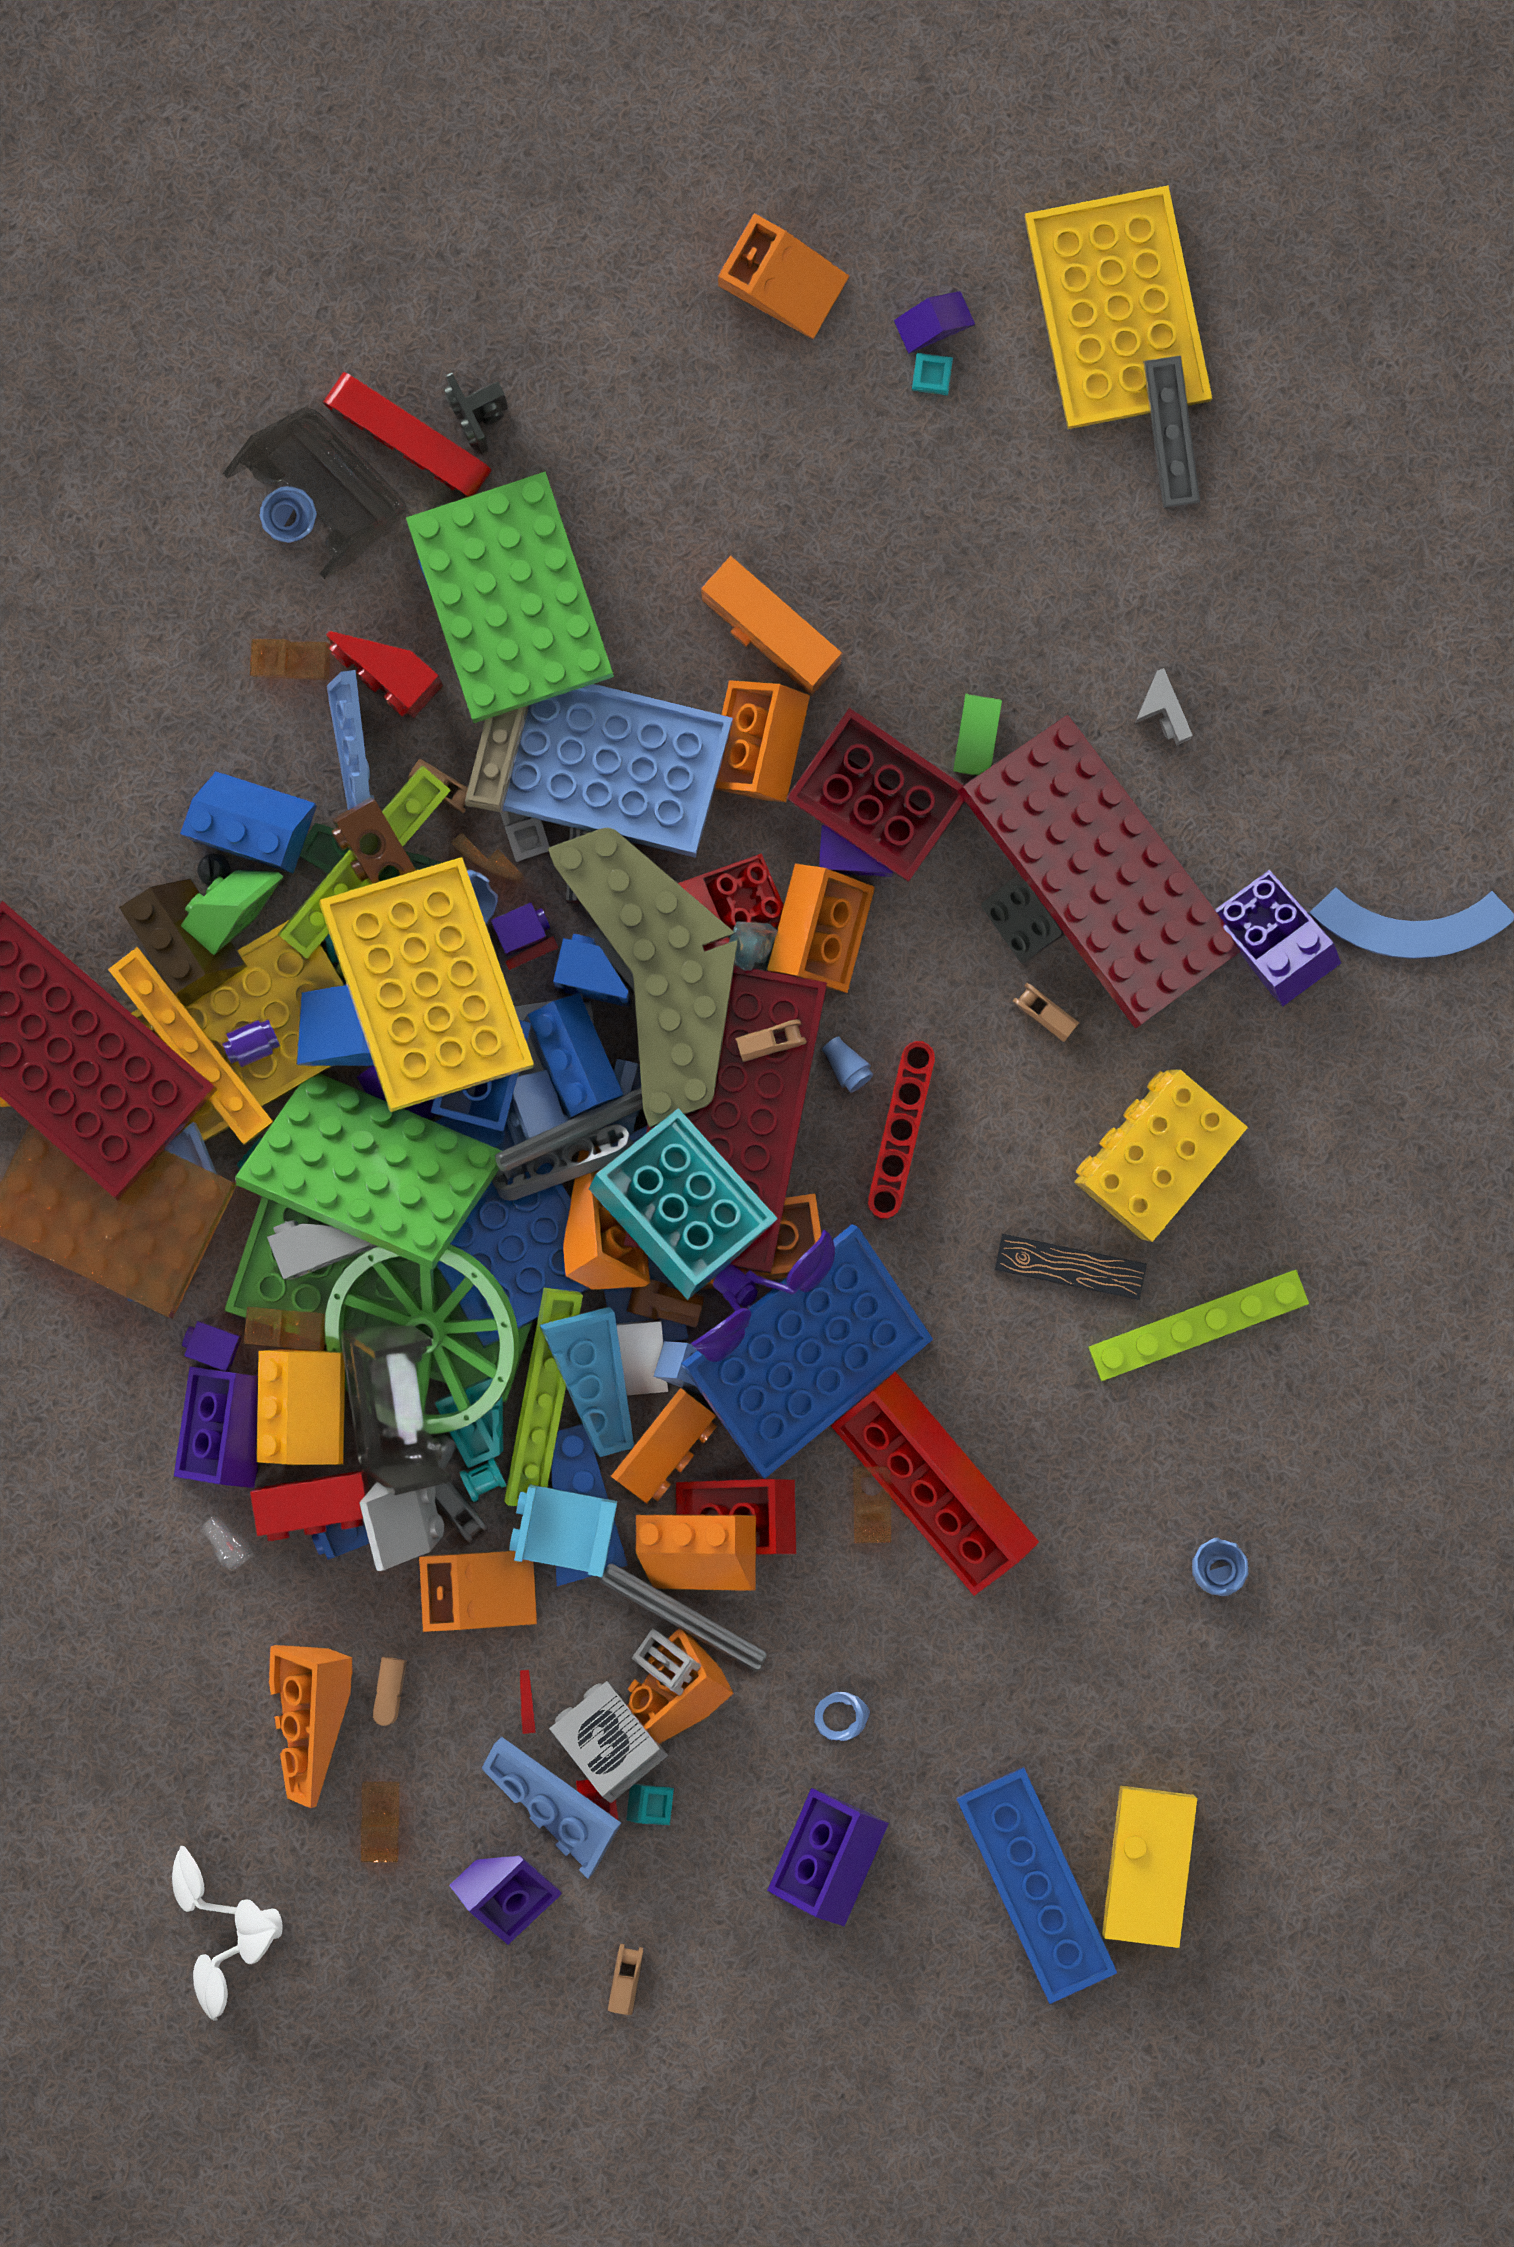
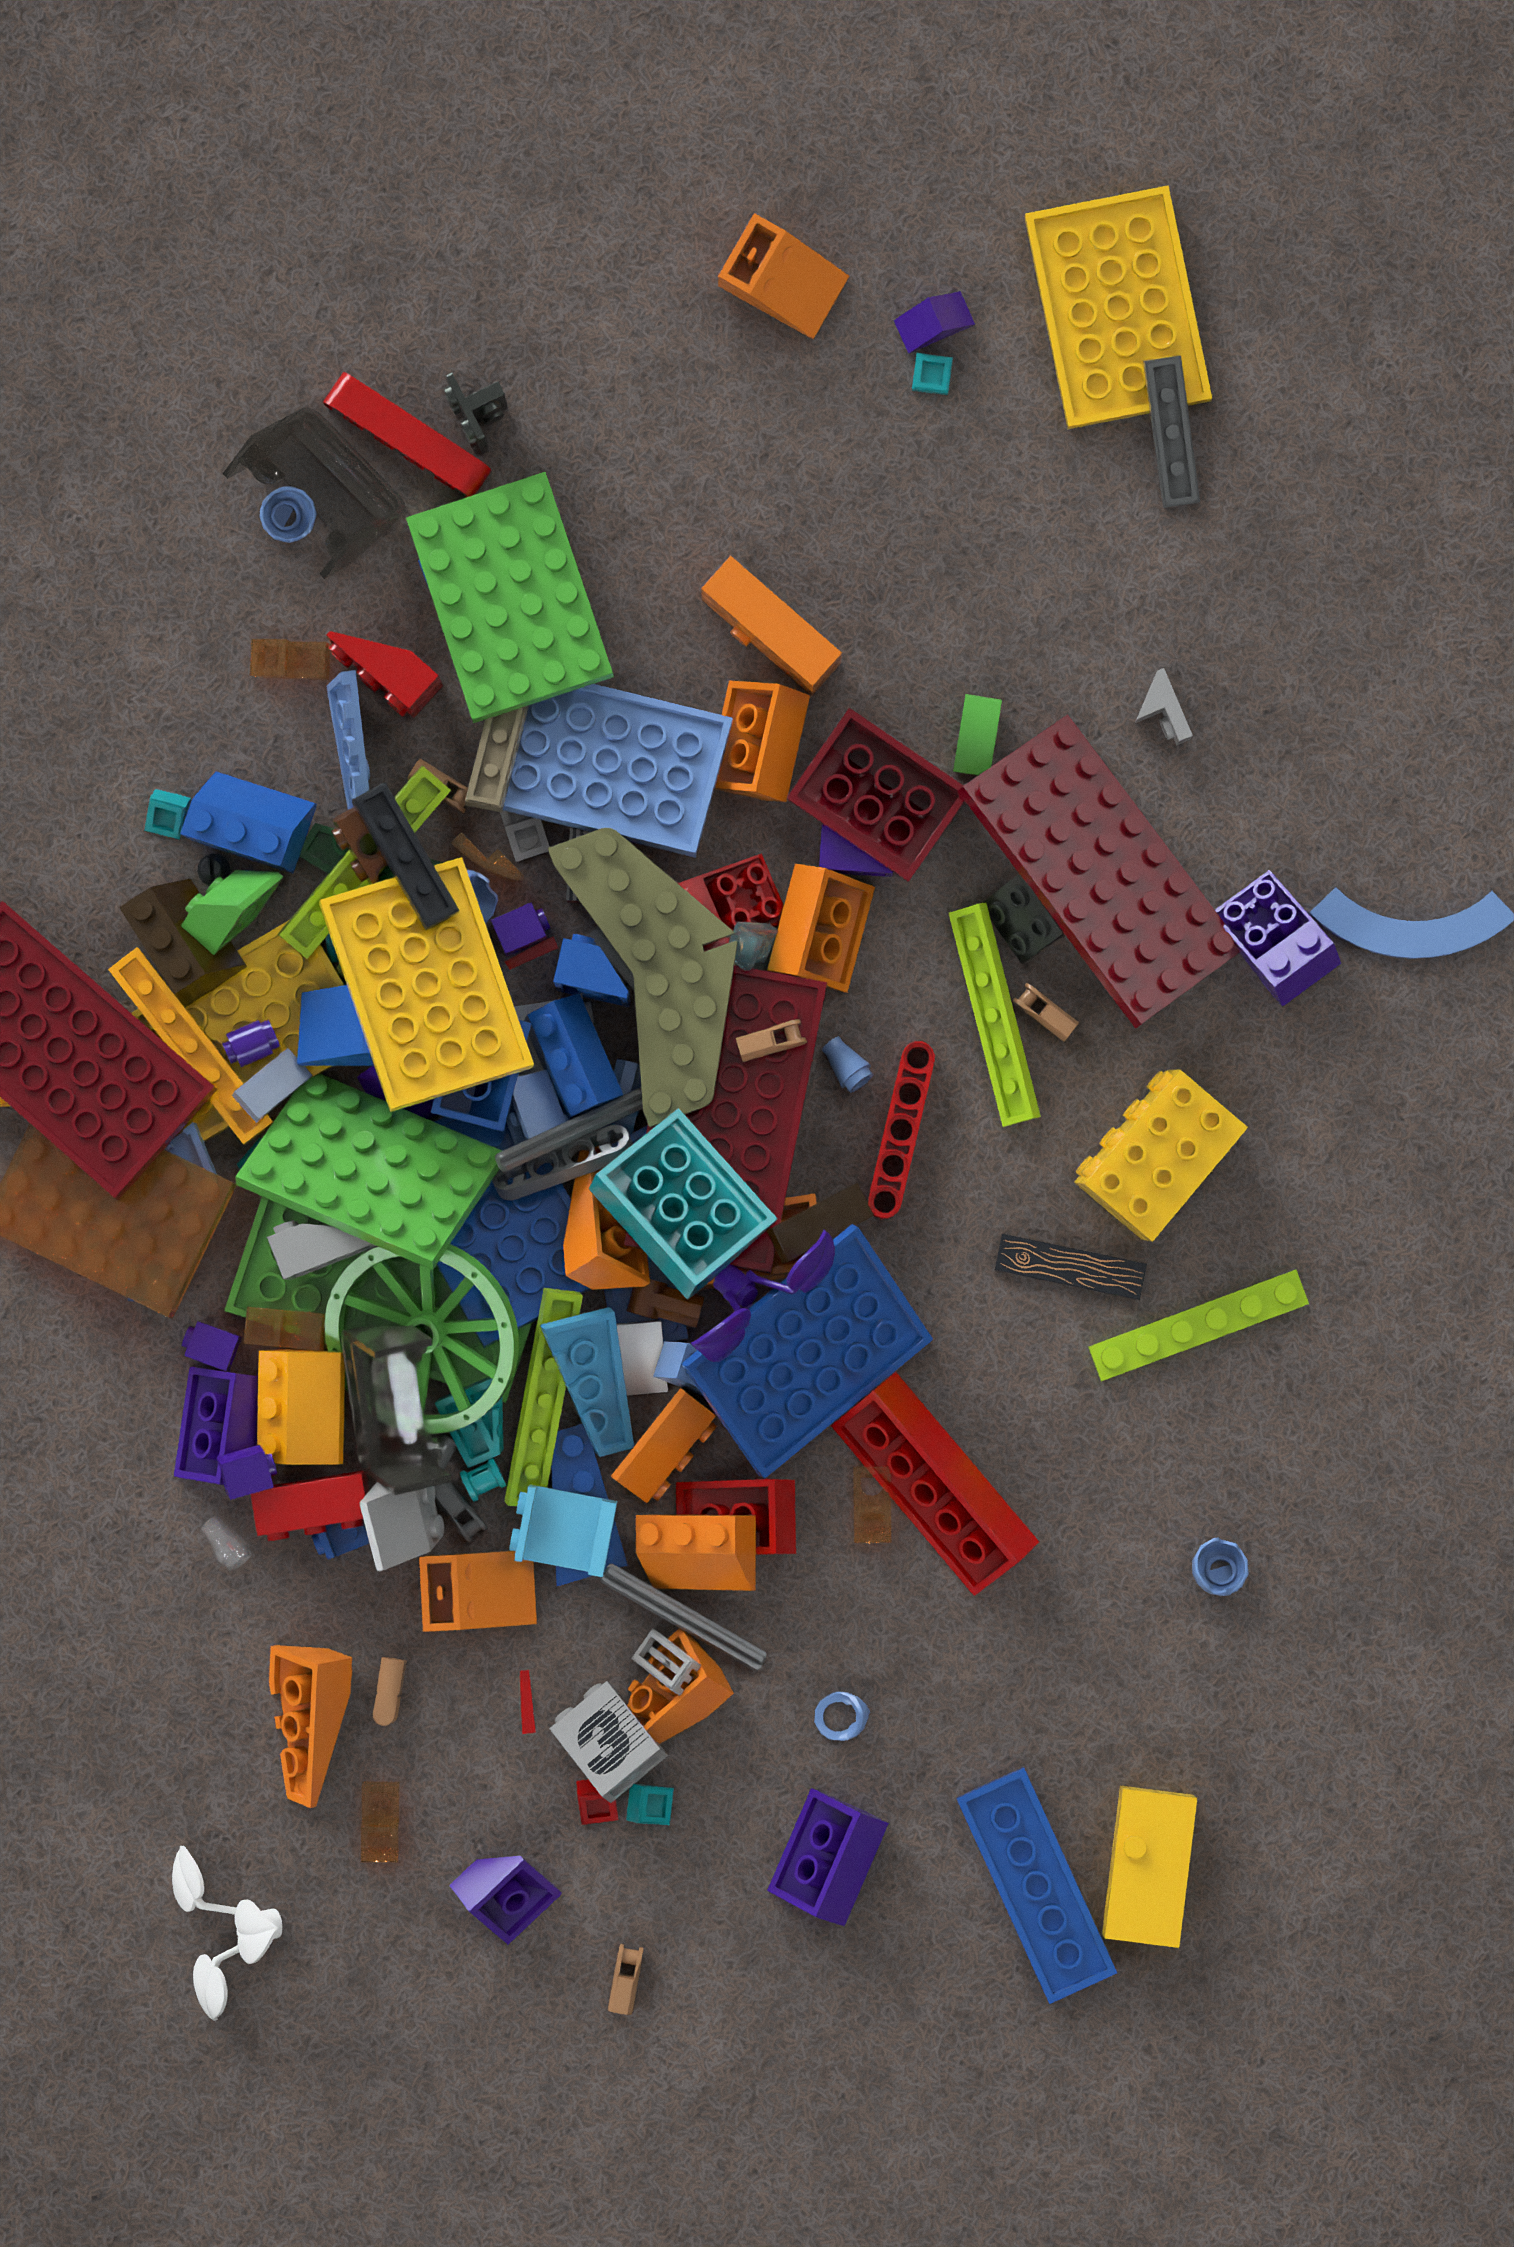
medium blue wing [482,1737,621,1879] -> none
none -> teal slope [144,789,191,840]
none -> dark purple brick [216,1445,277,1500]
none -> sand blue tile [232,1048,312,1123]
none -> black tile [352,782,460,931]
none -> dark brown tile [766,1183,874,1264]
none -> lime plate [949,903,1041,1127]

